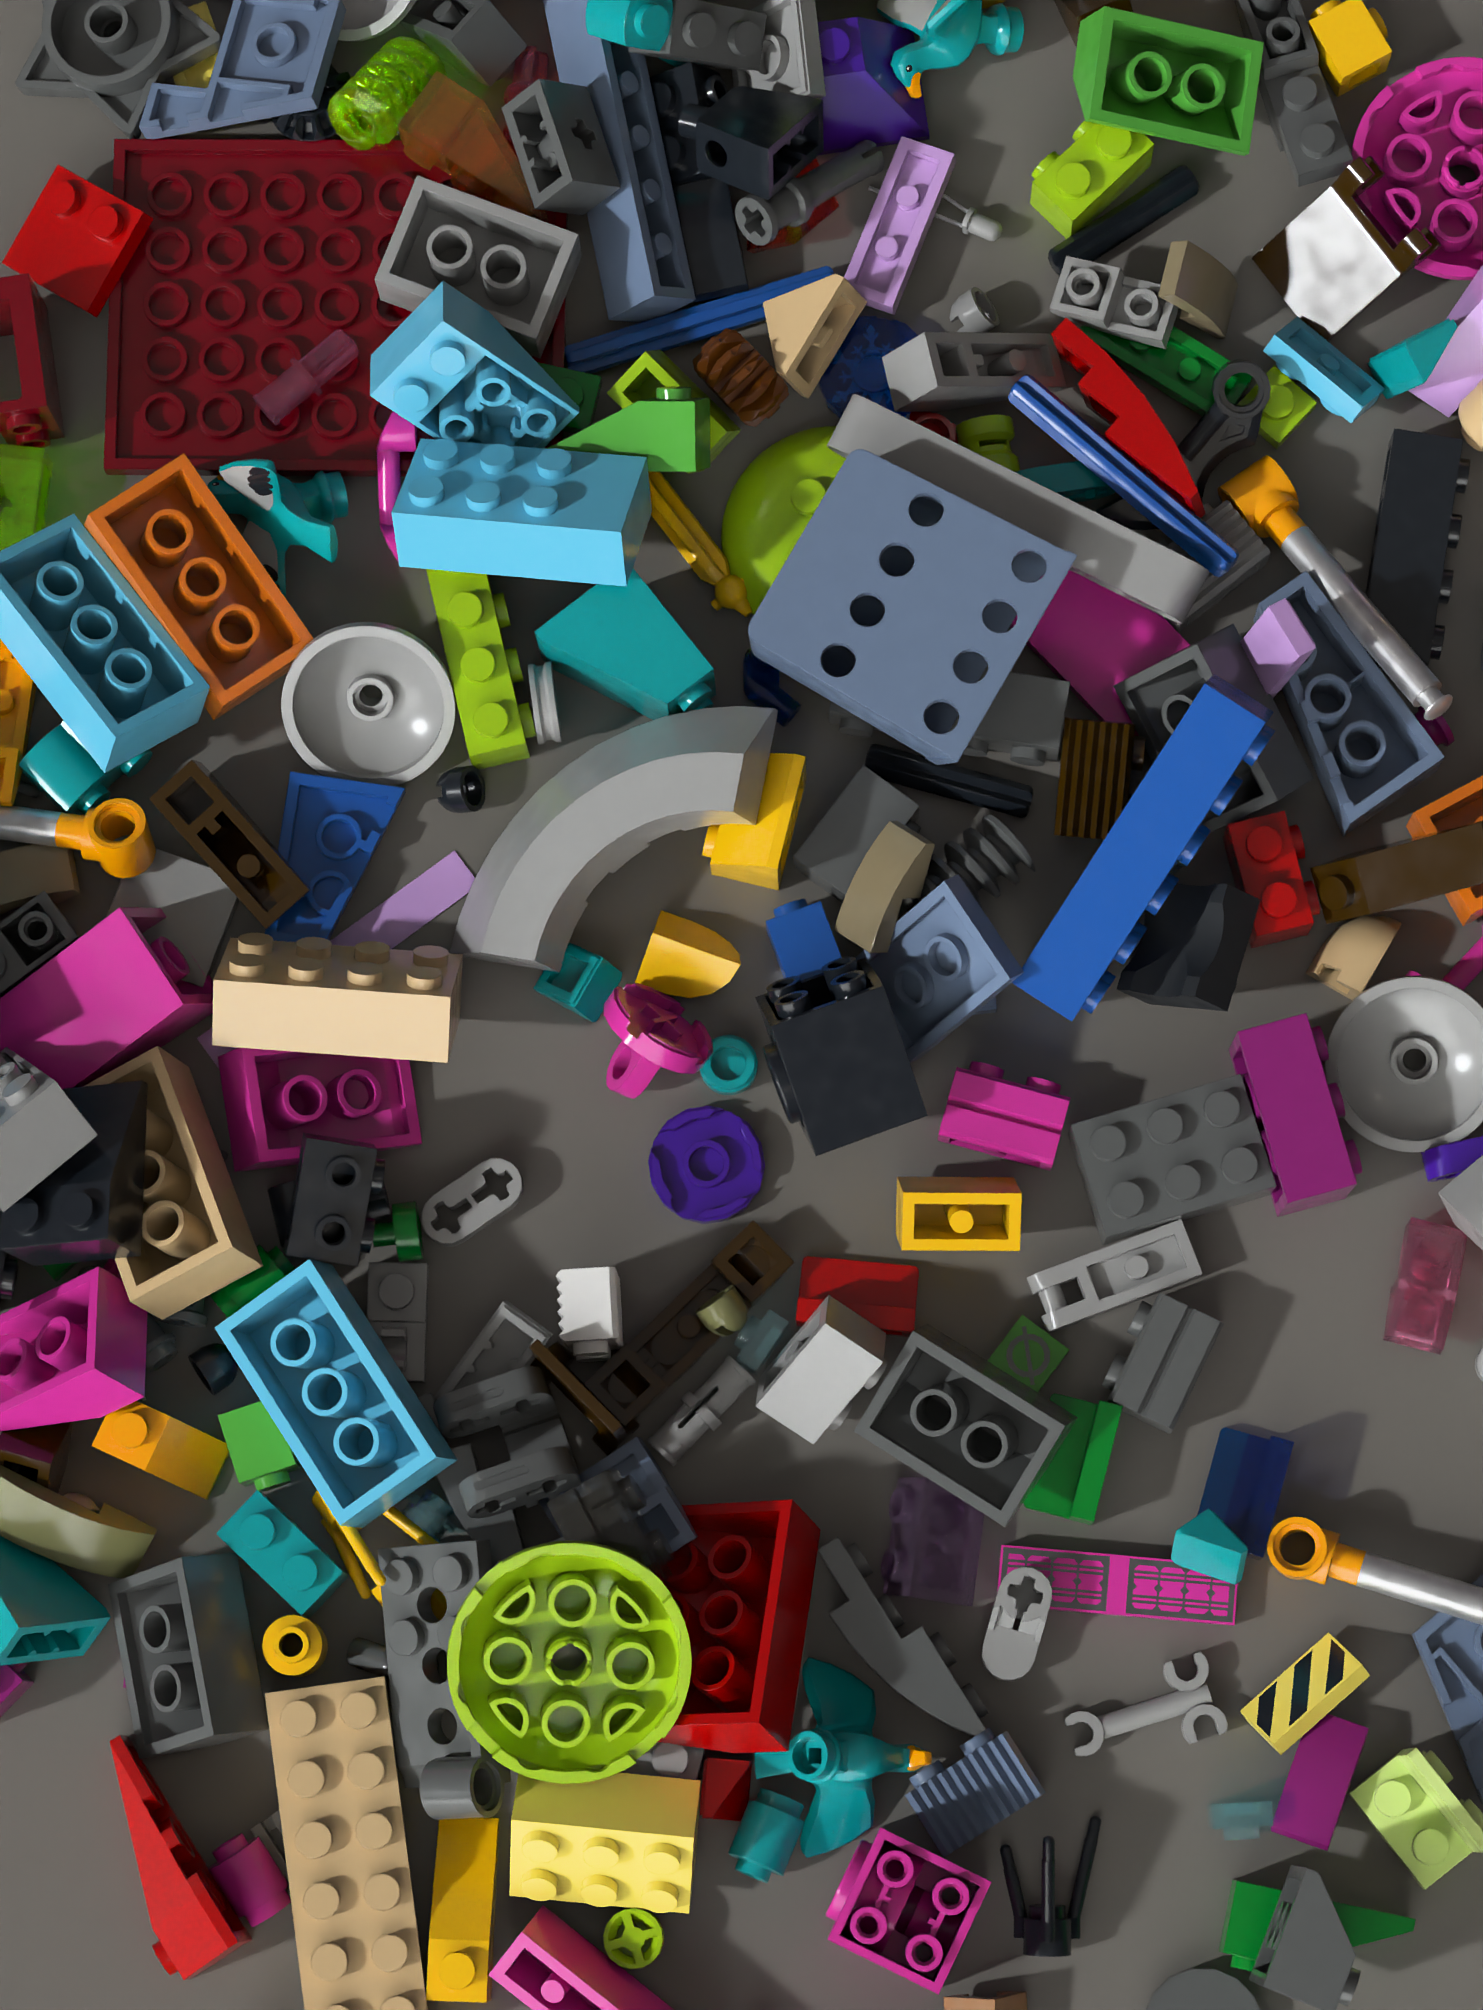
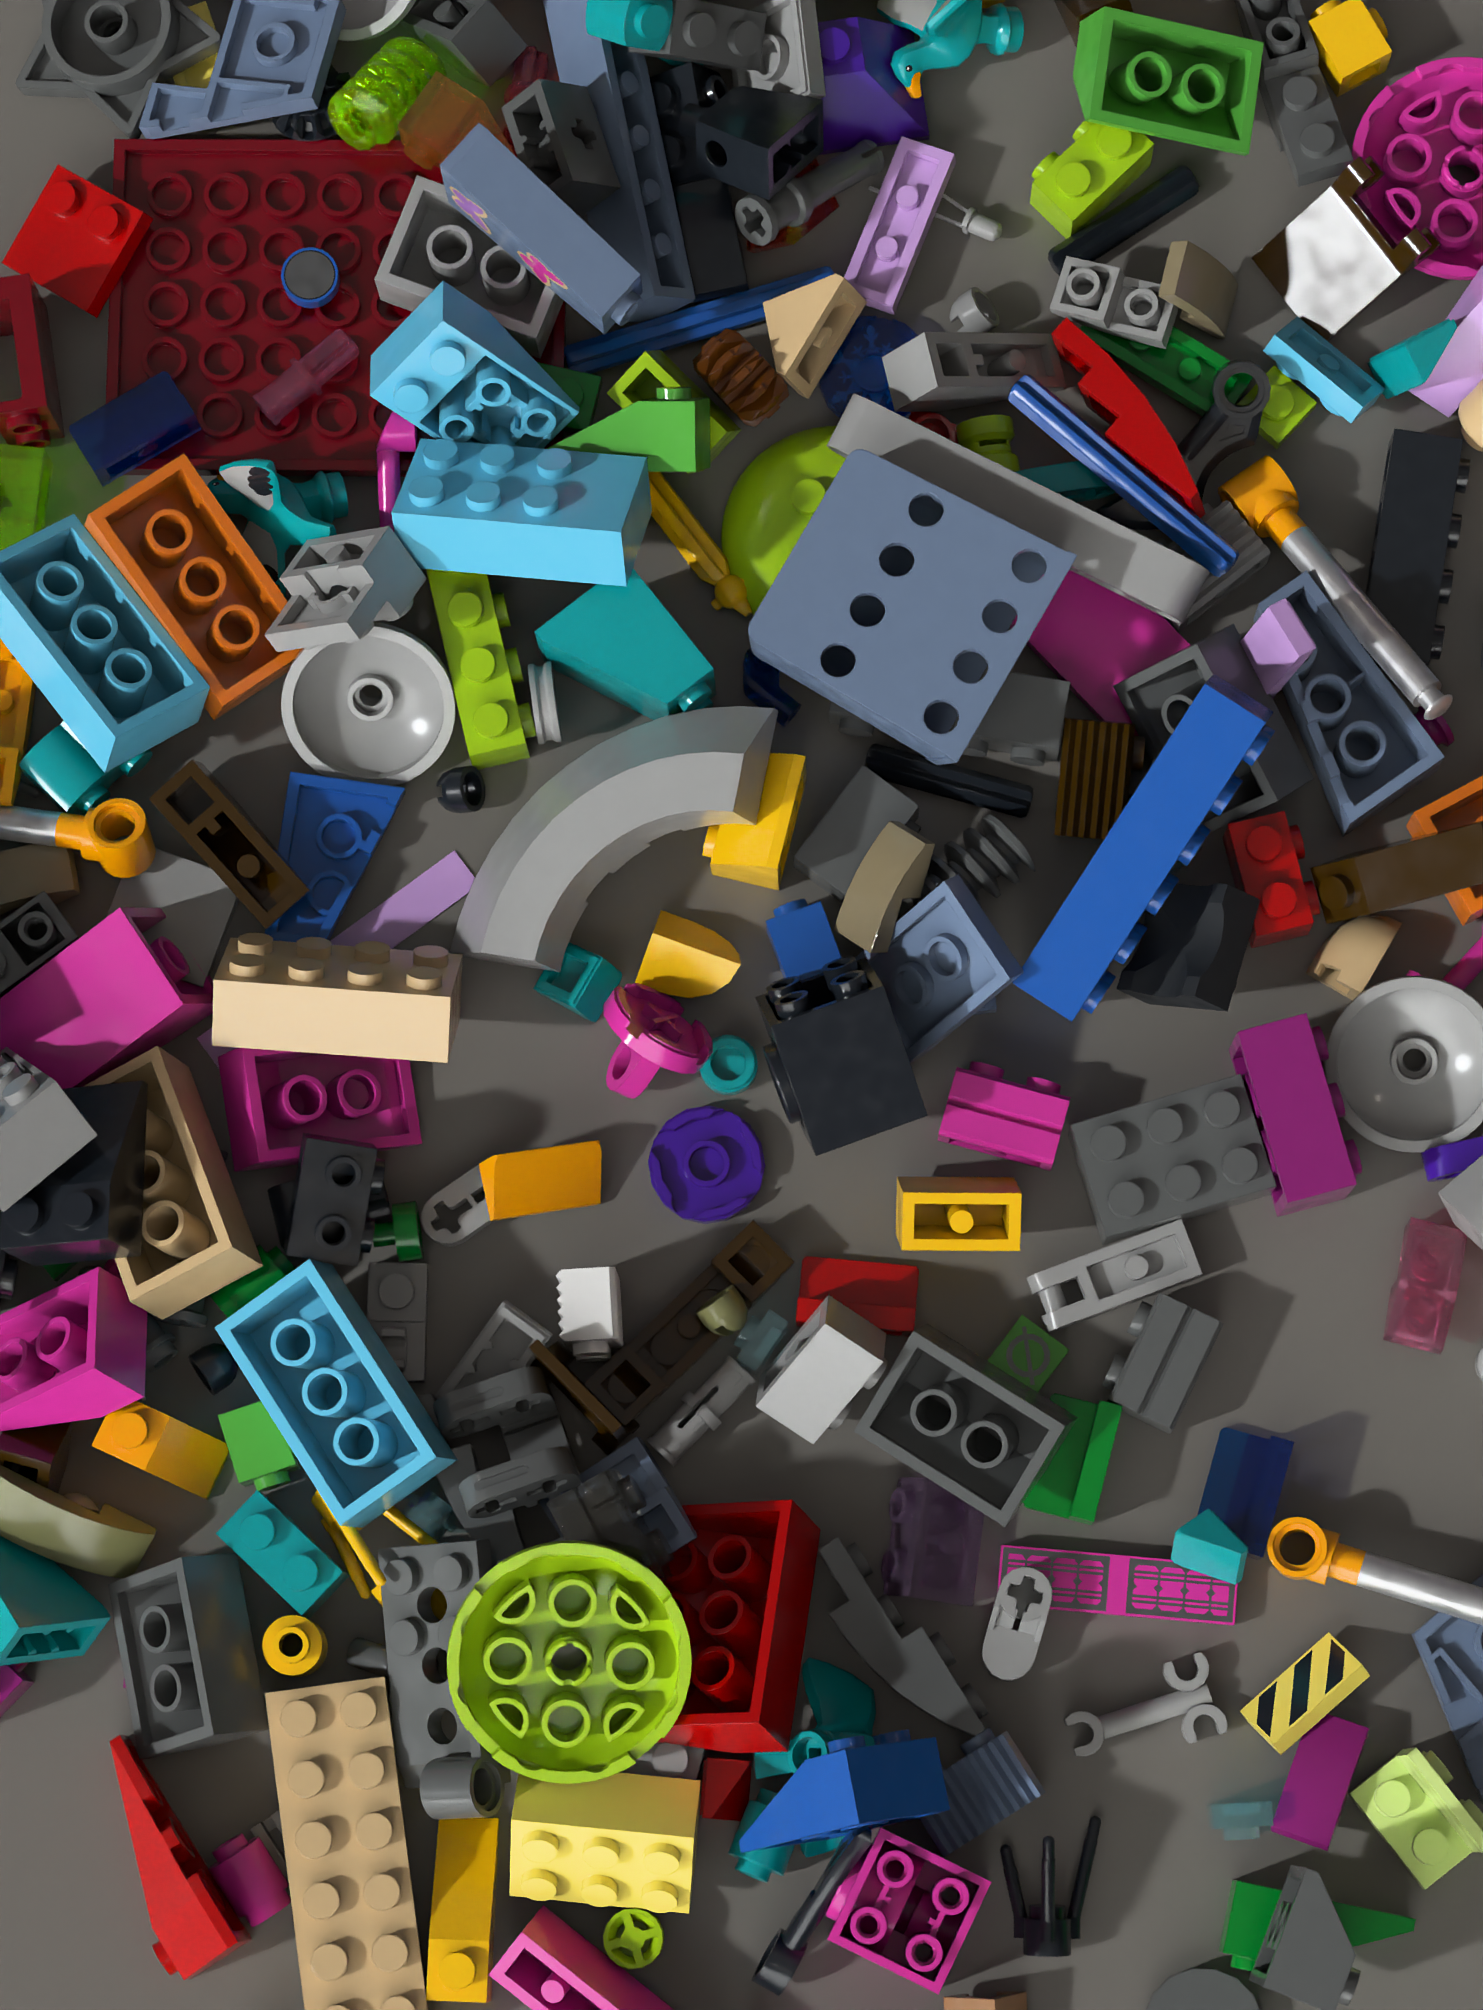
none -> clear blue panel [69,371,202,487]
none -> light grey brick [264,526,427,652]
none -> flat silver tile [281,247,340,308]
none -> sand blue slope [440,123,643,335]
none -> light orange slope [479,1140,602,1221]
none -> blue slope [739,1729,950,1853]
none -> black piece [752,1826,872,1996]

